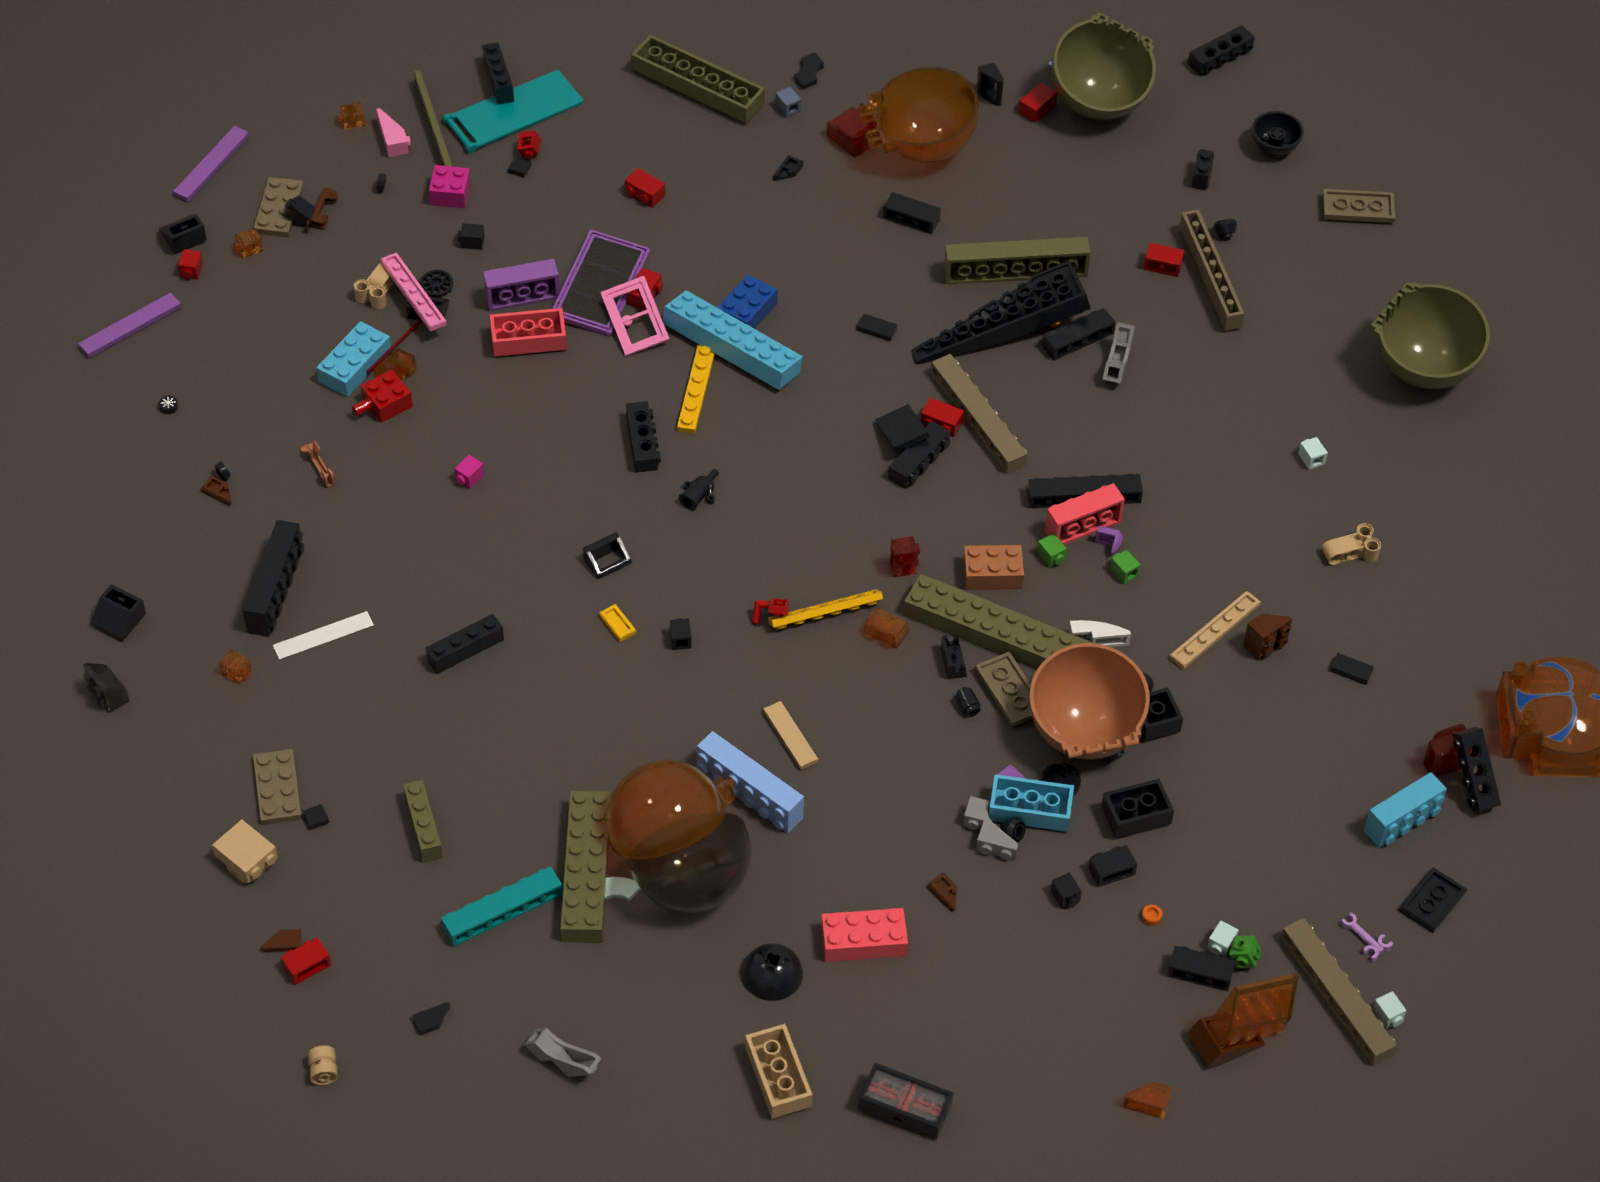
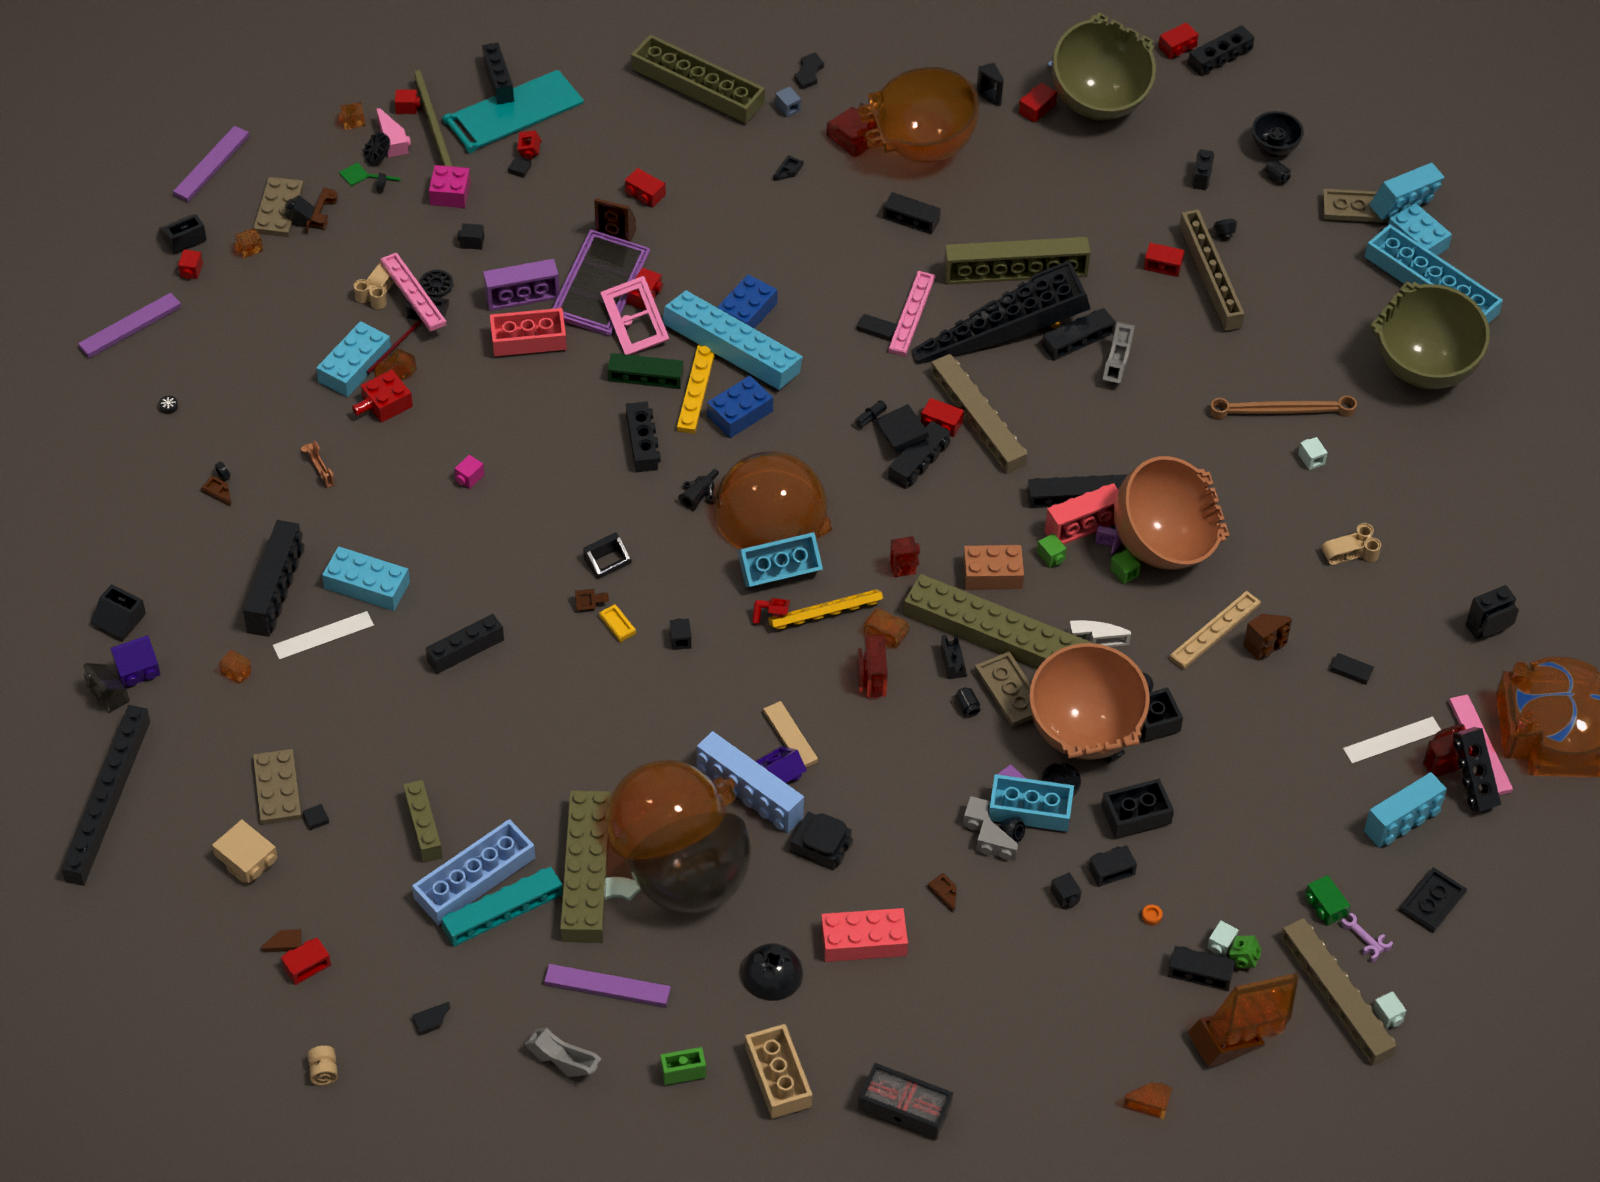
none -> black brick [61,705,150,886]
none -> dark purple slope [110,635,161,688]
none -> medium azure brick [322,546,410,611]
none -> green piece [339,163,401,186]
none -> black wheel [363,132,390,164]
none -> red brick [395,90,421,114]
none -> light blue brick [412,819,535,925]
none -> medium lavender tile [544,964,671,1007]
none -> reddish brown plate [575,588,609,610]
none -> reddish brown slope [594,198,636,242]
none -> dark green brick [608,353,684,389]
none -> bright green brick [660,1047,706,1085]
none -> blue brick [707,376,773,438]
none -> clear orange windscreen [715,451,832,549]
none -> medium azure brick [737,532,823,587]
none -> dark purple slope [755,746,807,783]
none -> black brick [790,811,853,871]
none -> black axle [855,400,887,427]
none -> clear red brick [857,636,888,698]
none -> bright pink tile [888,271,935,357]
none -> nougat windscreen [1114,456,1230,570]
none -> red brick [1158,22,1199,59]
none -> medium nougat piece [1210,396,1357,419]
none -> black brick [1264,160,1291,184]
none -> green brick [1305,875,1351,926]
none -> white sticker [1343,716,1442,763]
none -> medium azure brick [1365,224,1503,324]
none -> medium azure brick [1369,163,1445,220]
none -> medium azure brick [1388,203,1452,255]
none -> bright pink tile [1449,694,1513,795]
none -> black brick [1465,585,1519,639]

